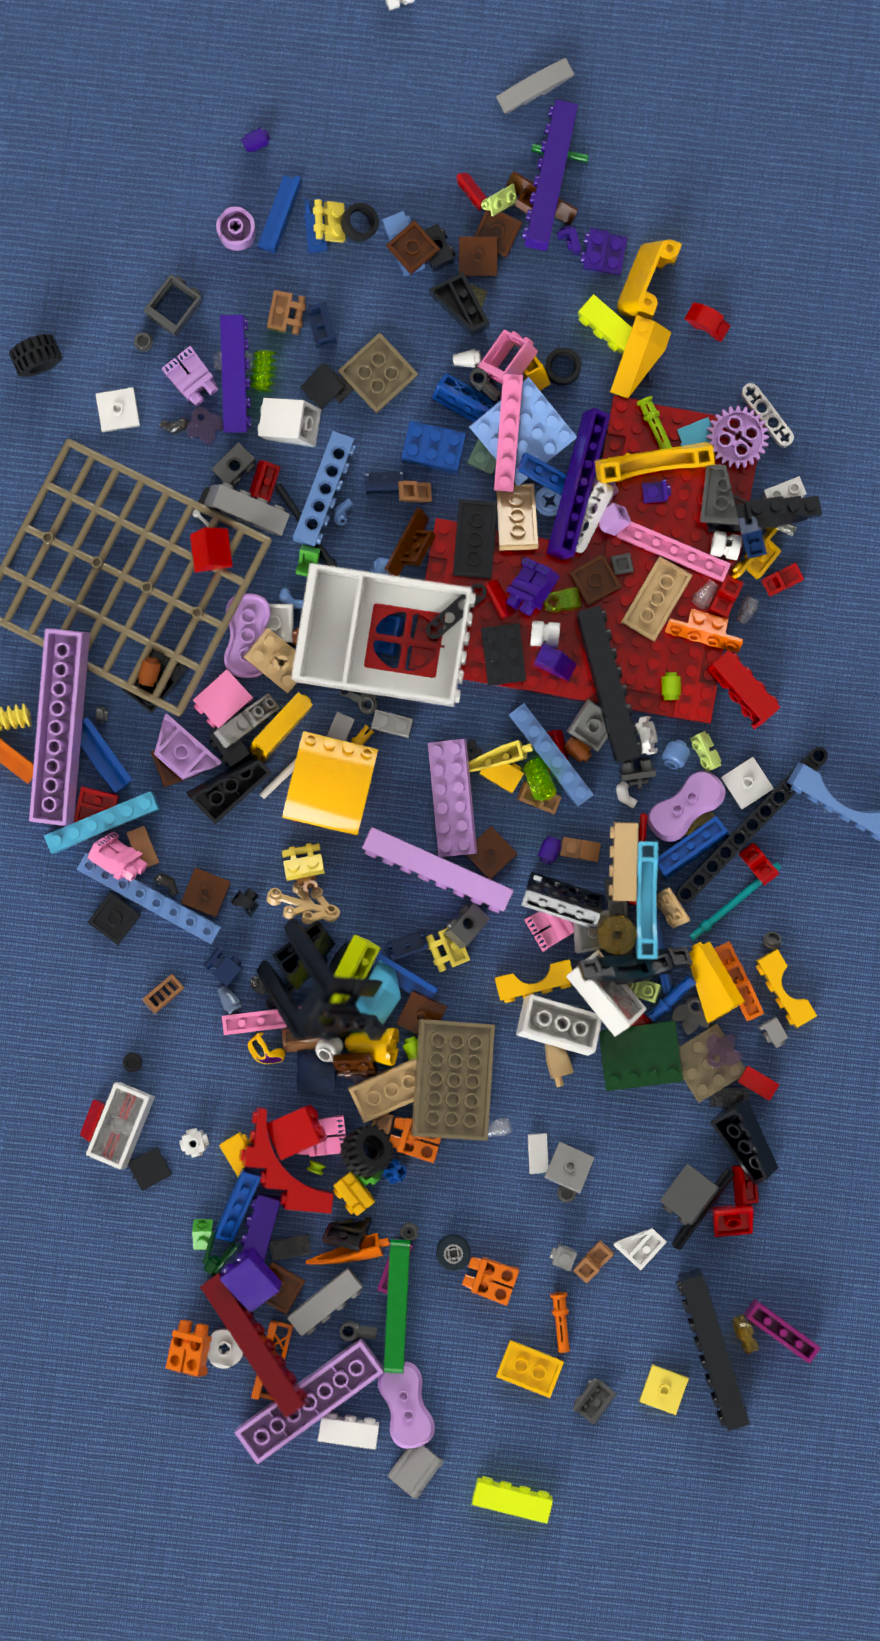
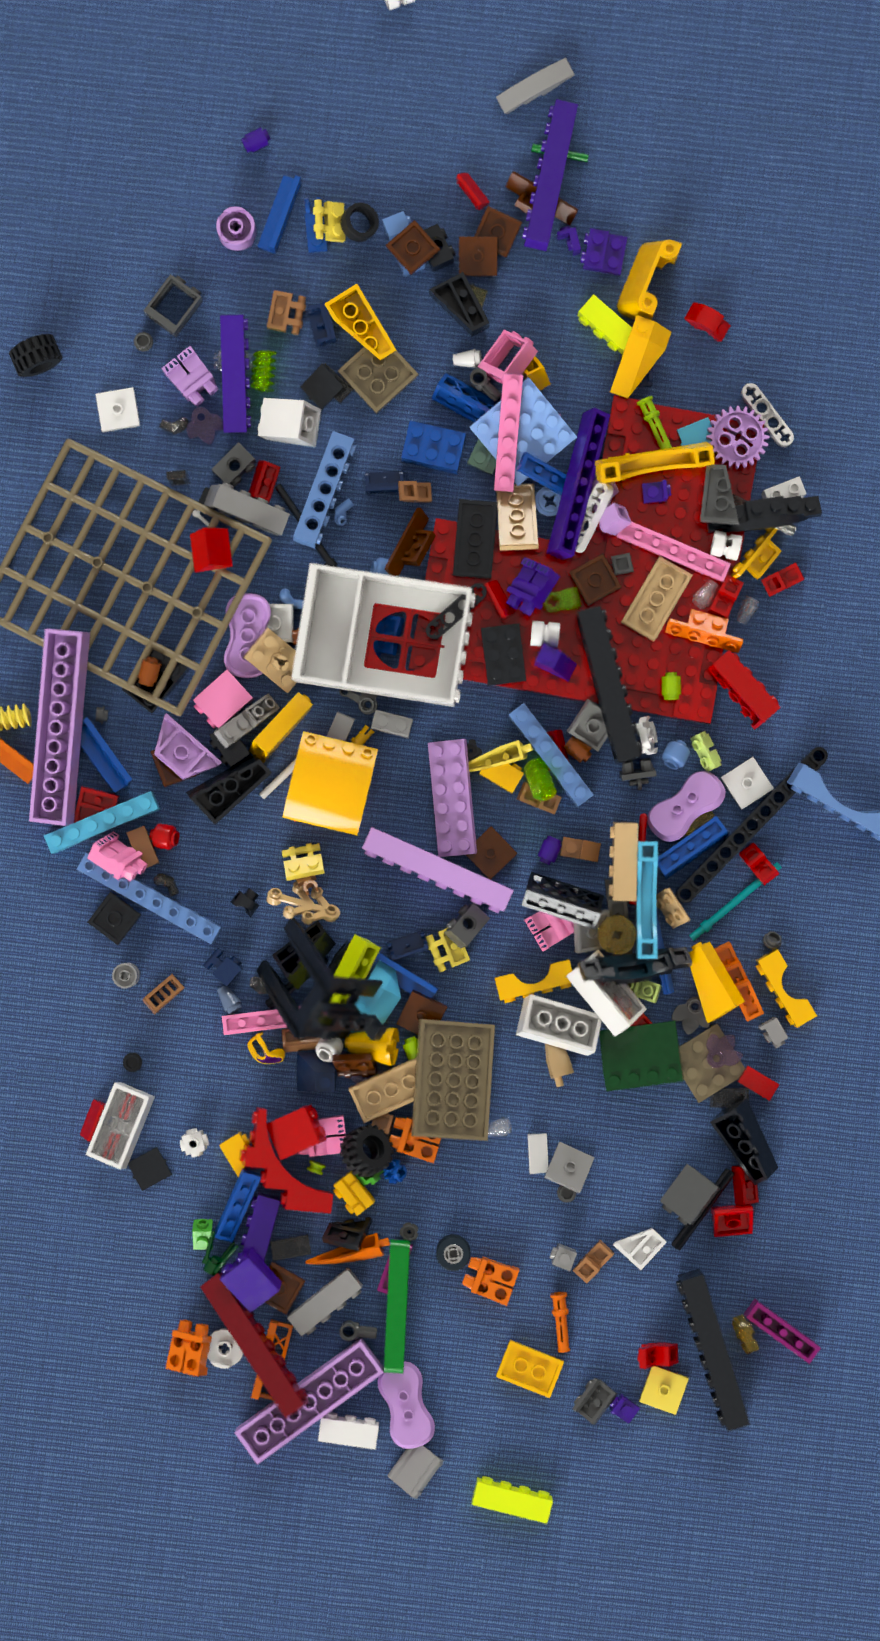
reddish brown plate [181,867,231,917] -> none
bright green bracket [295,545,320,577] -> none
yellowish green hinge [481,184,517,216] -> none
black tyre [545,347,581,386] -> none
white arm [616,781,638,808] -> none
blue pin [647,974,697,1022] -> none
dark blue hinge [738,516,767,559] -> none
none -> light grey wheel [112,962,140,988]
none -> red head [149,823,180,850]
none -> clear smoke tile [166,470,190,486]
none -> yellow wedge [325,284,397,360]
none -> dark purple bracket [609,1394,640,1424]
none -> red brick [638,1342,679,1369]

